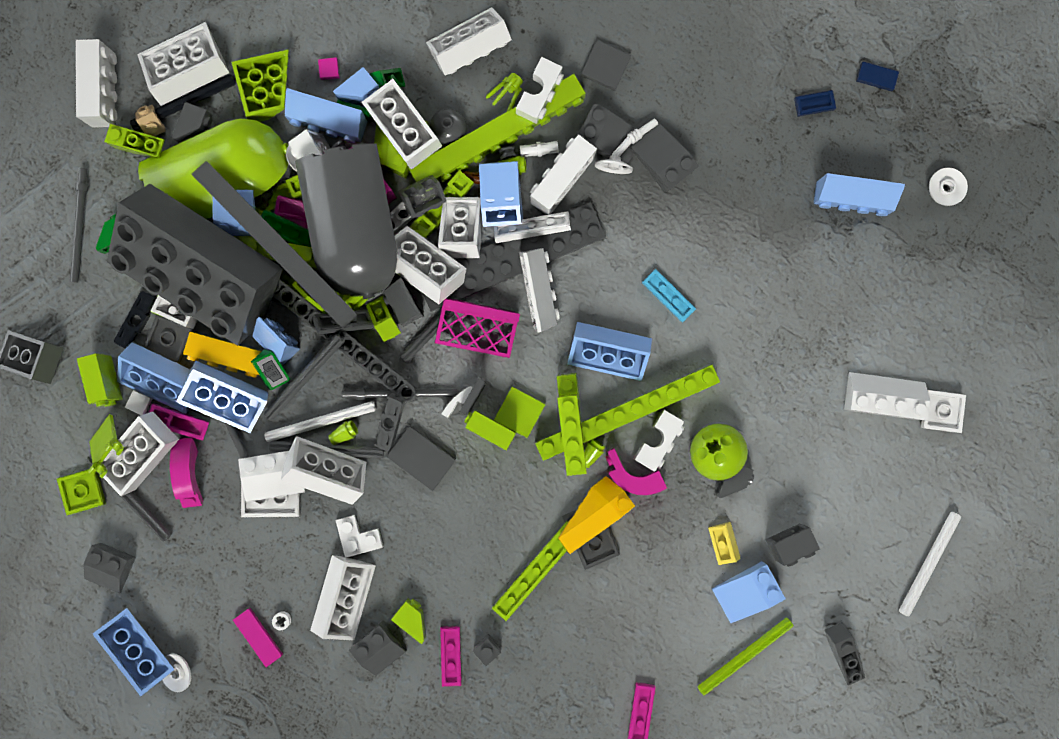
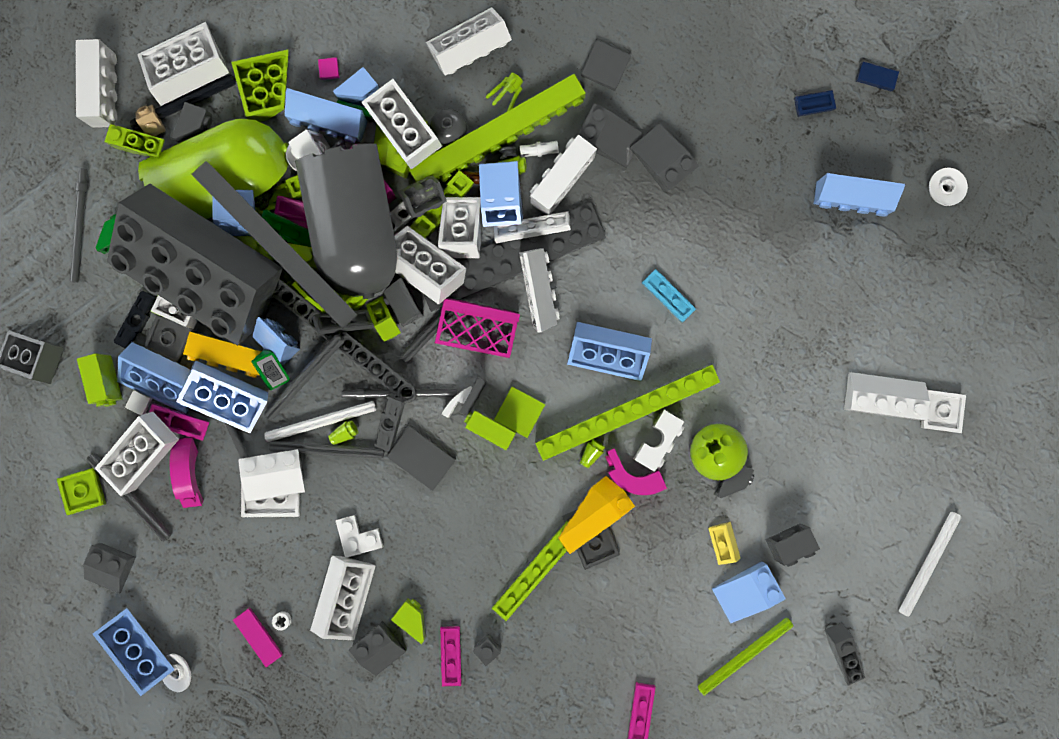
lime flag [88,414,124,478] -> none
white slope [281,436,367,505] -> none
green slope [369,68,406,88] -> none
white arch [516,57,564,124] -> none
lime arch [556,373,587,476] -> none
white dish [595,119,658,174] -> none

